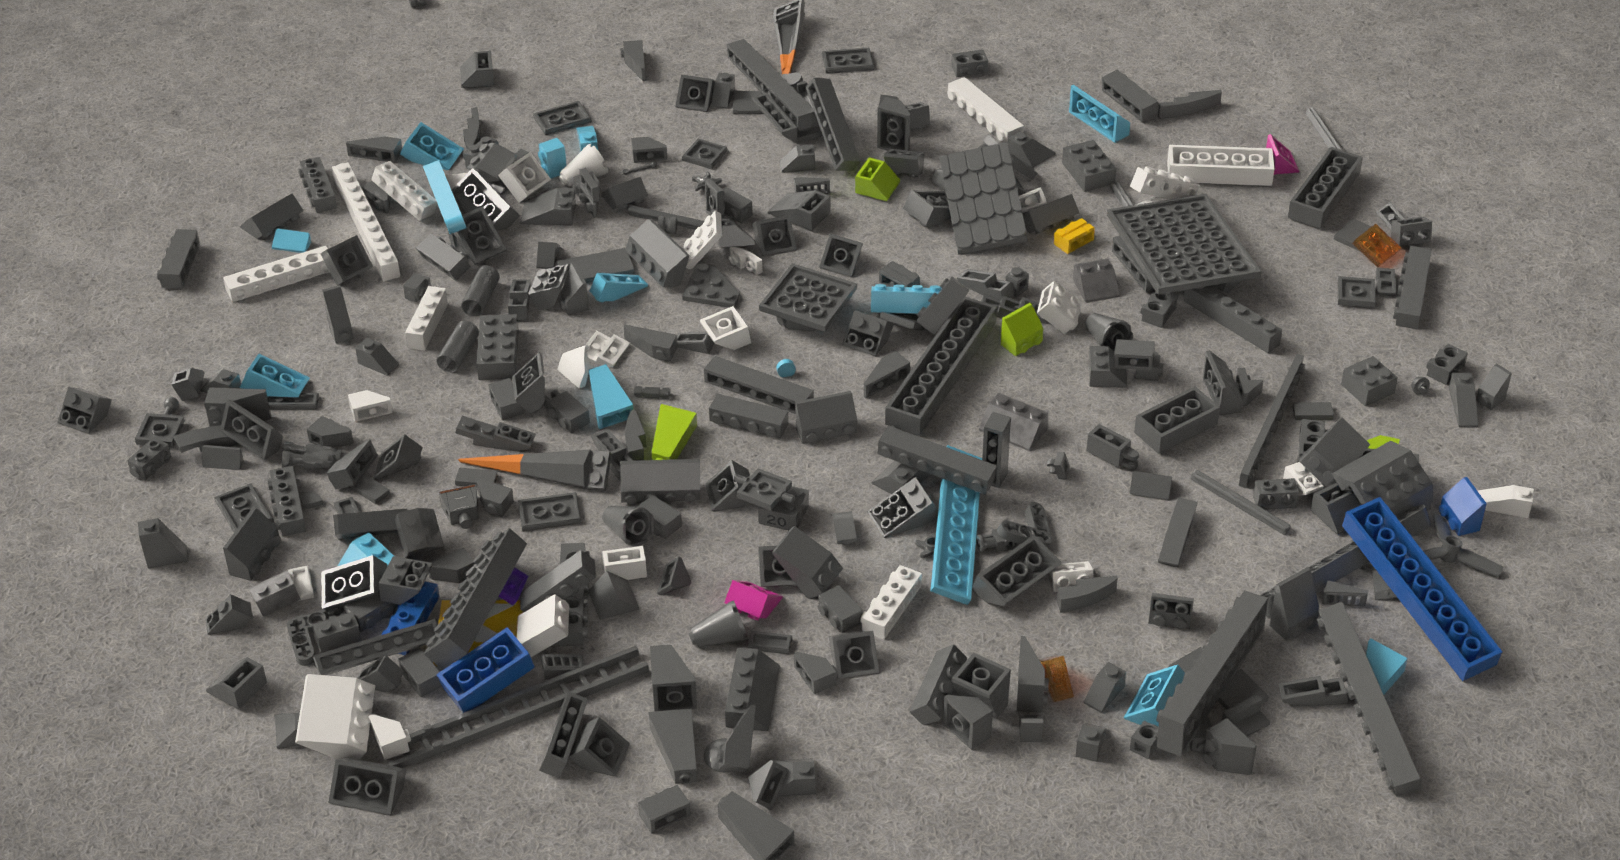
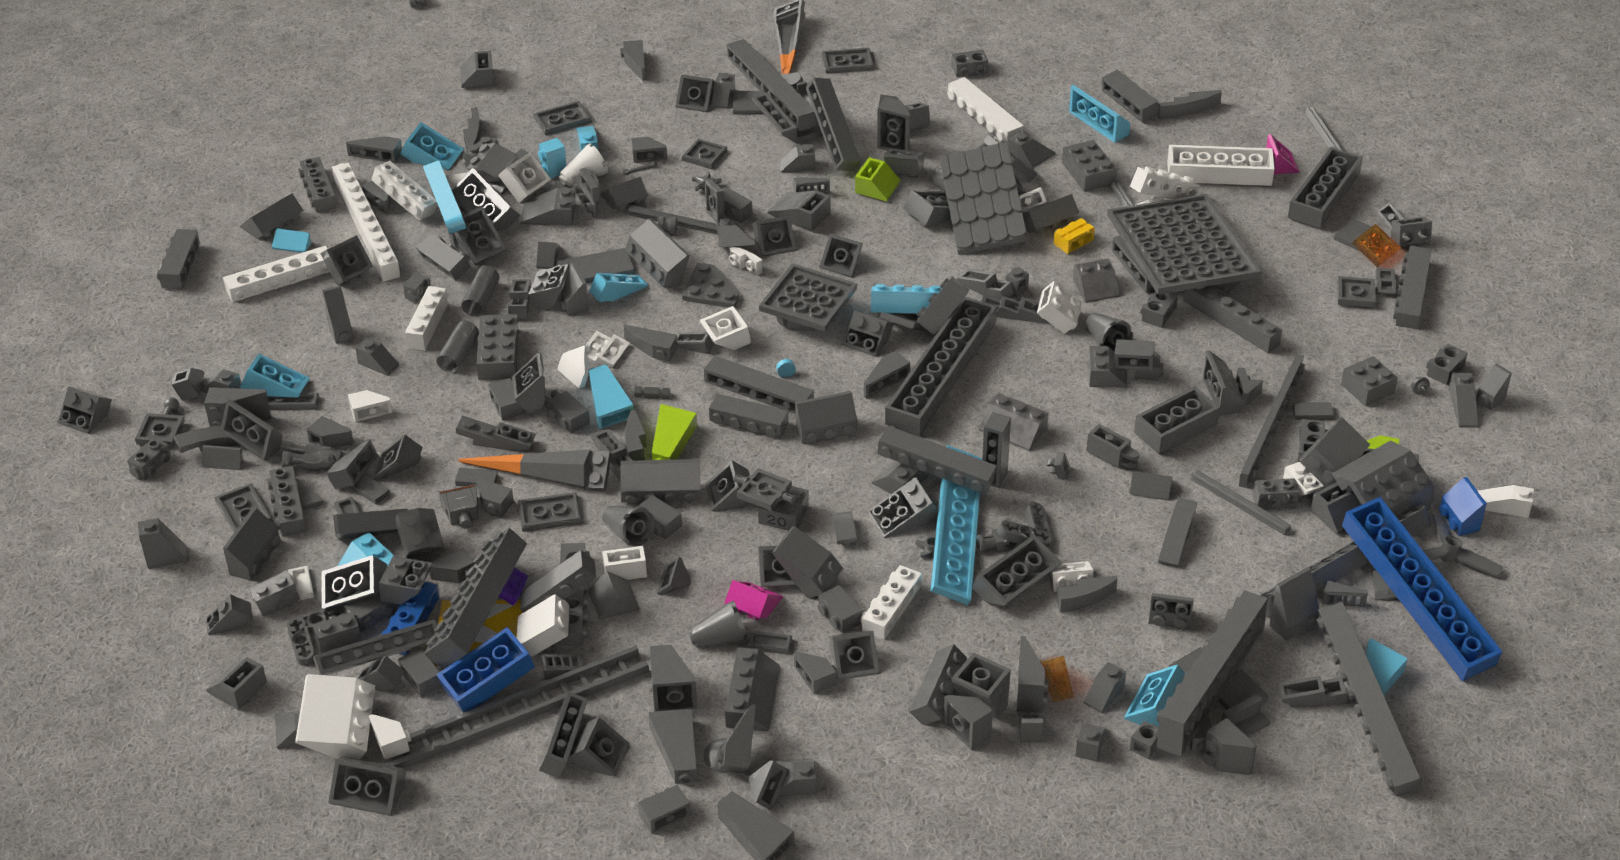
white plate [684,211,722,269] -> none
dark grey brick [879,261,920,287] -> none
lime slope [1001,303,1044,356] -> none

